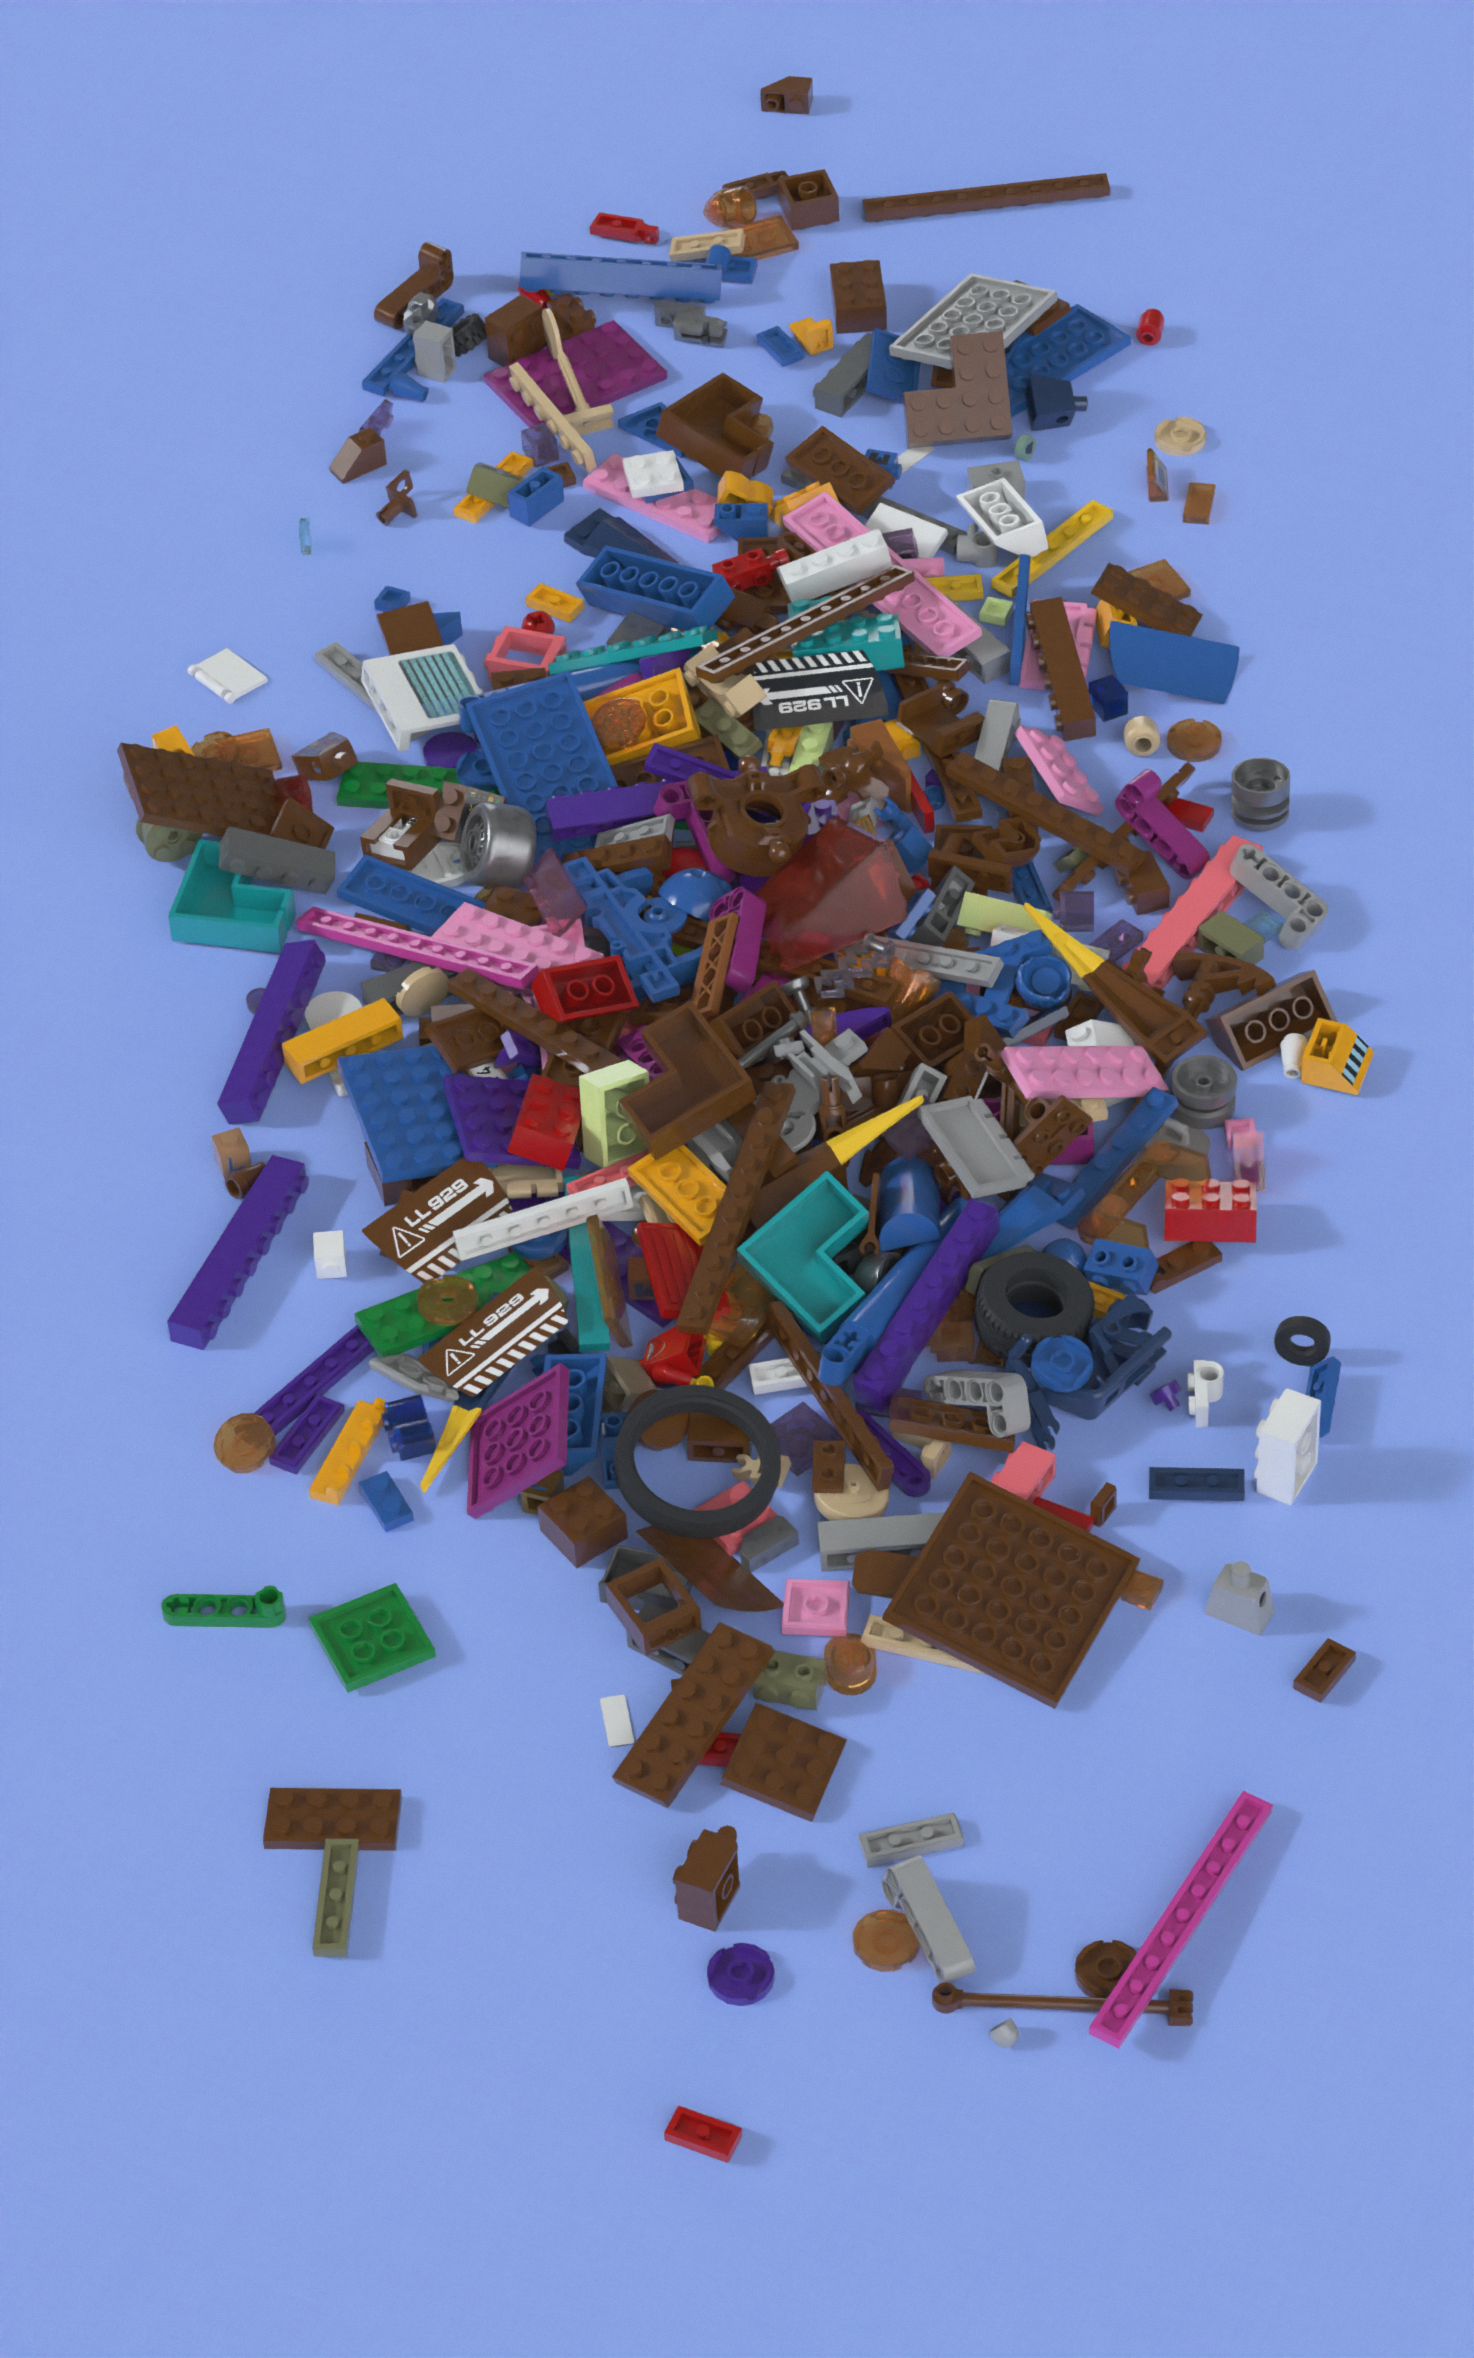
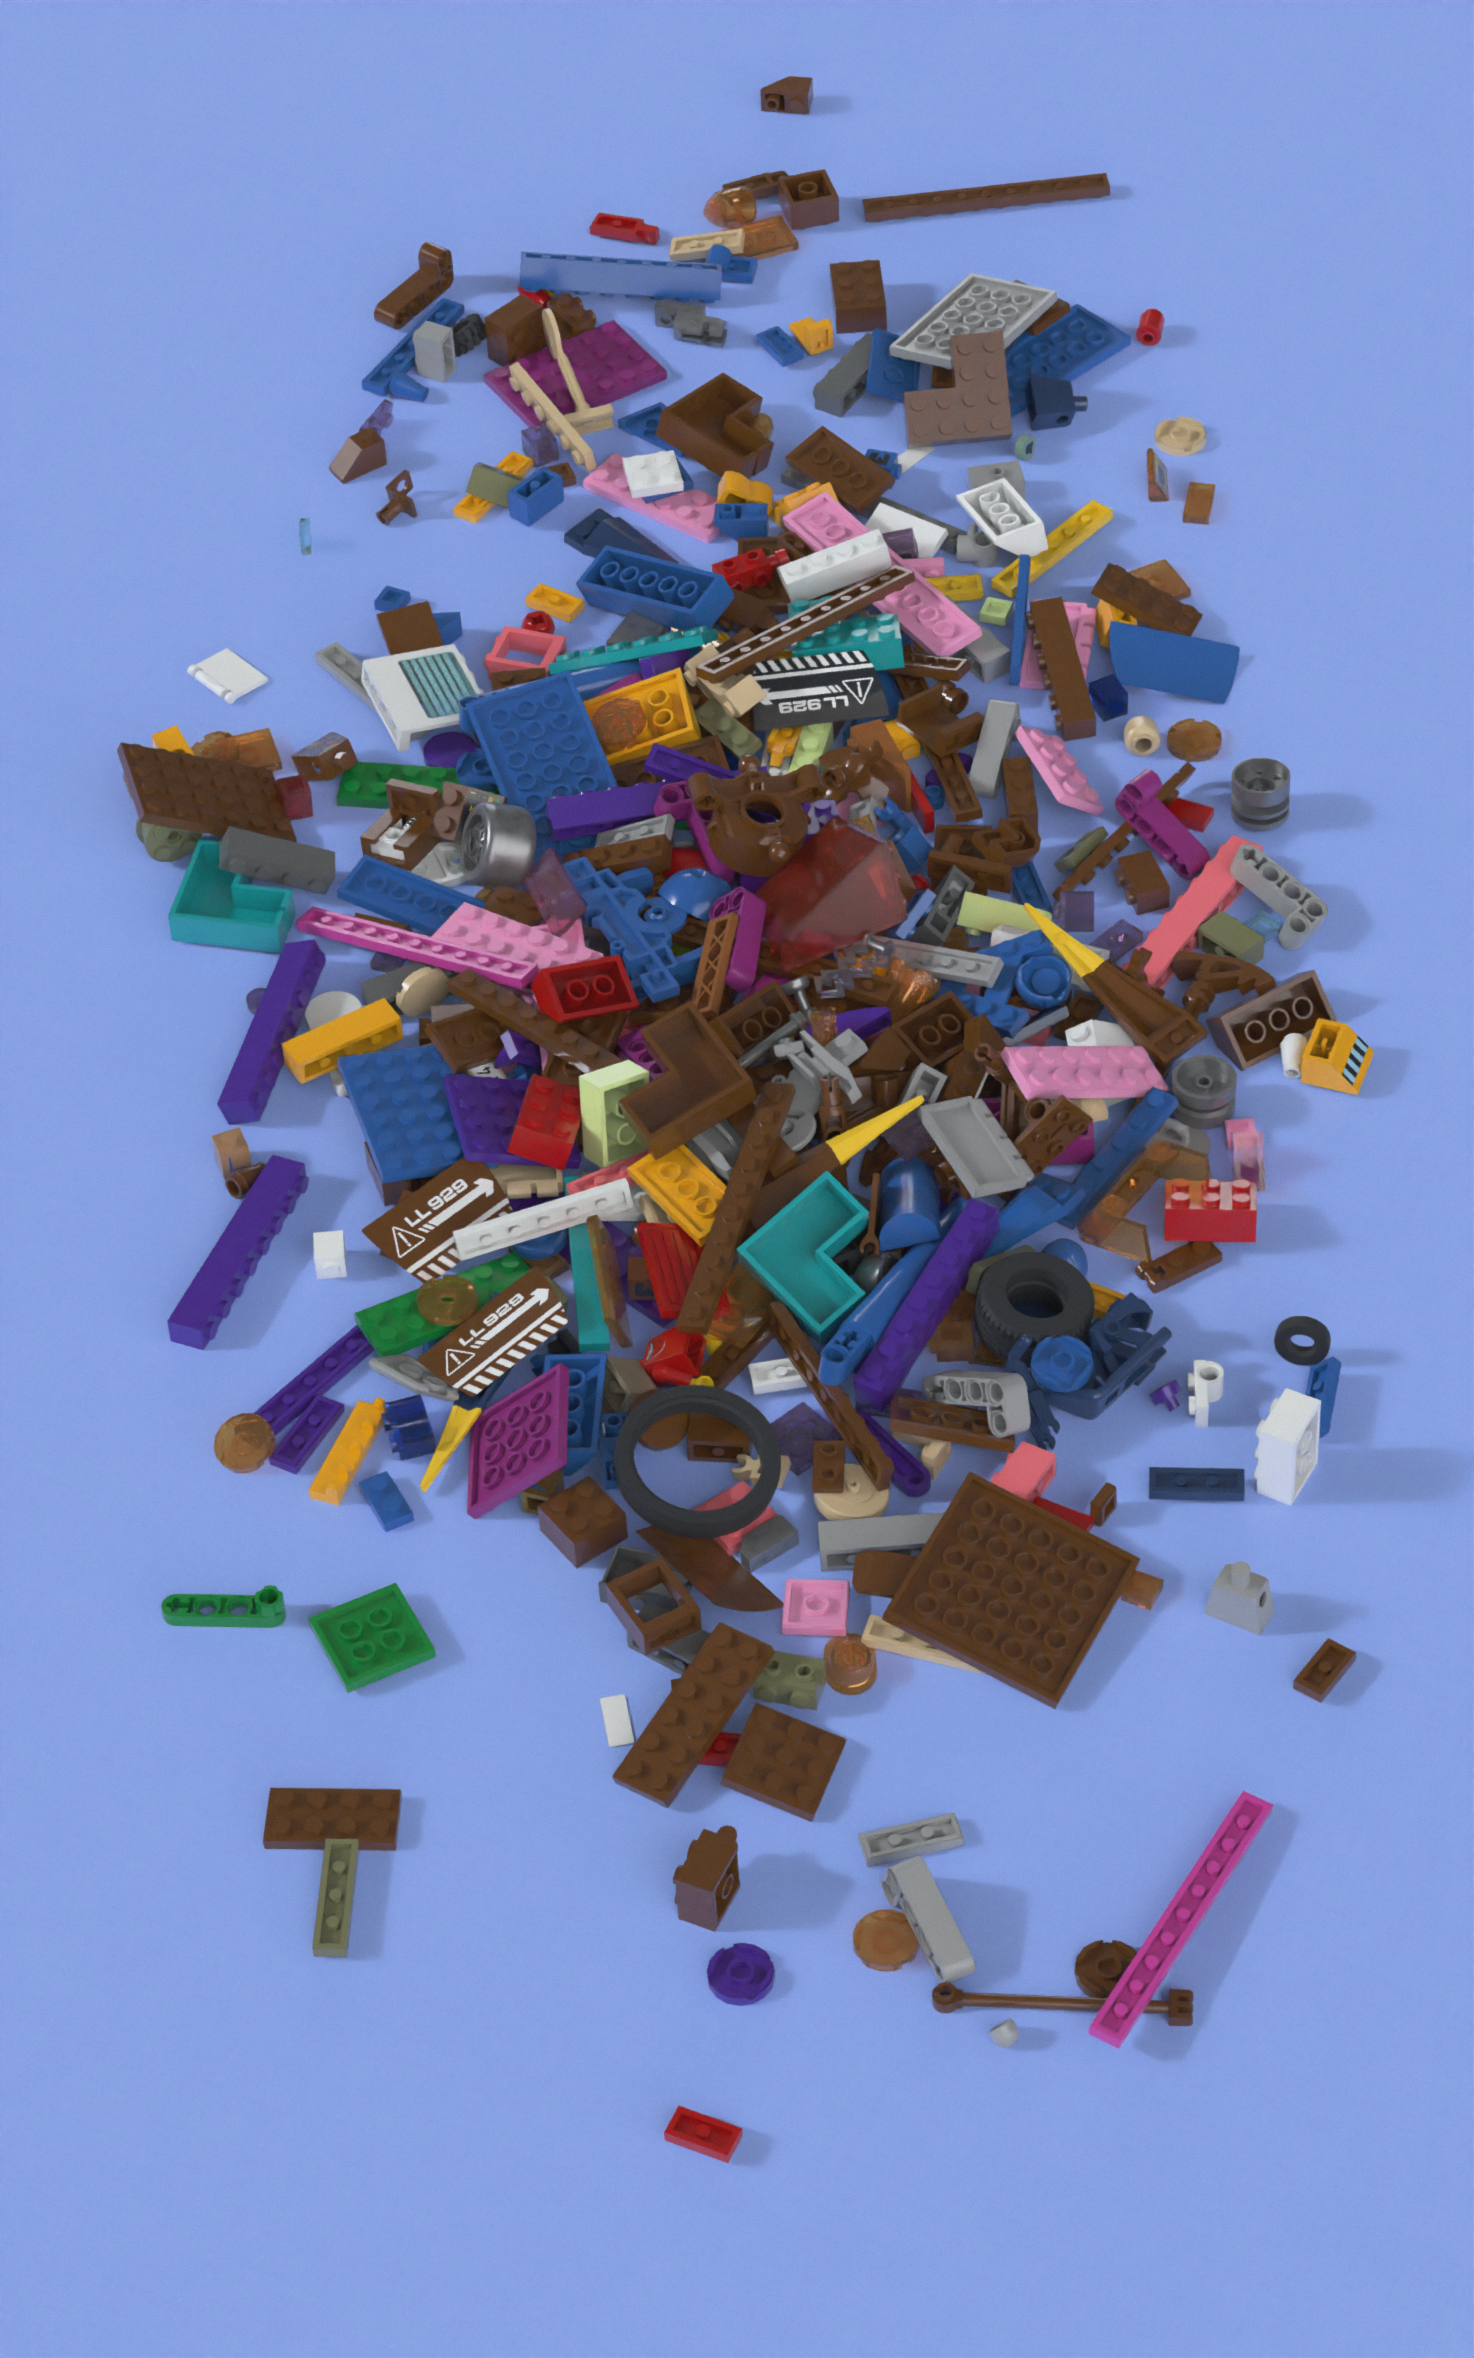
reddish brown plate [269,797,335,849] -> none
flat silver rock [403,292,439,335] -> none
reddish brown plate [946,751,1146,876] -> none
blue brick [1083,1238,1159,1296] -> none

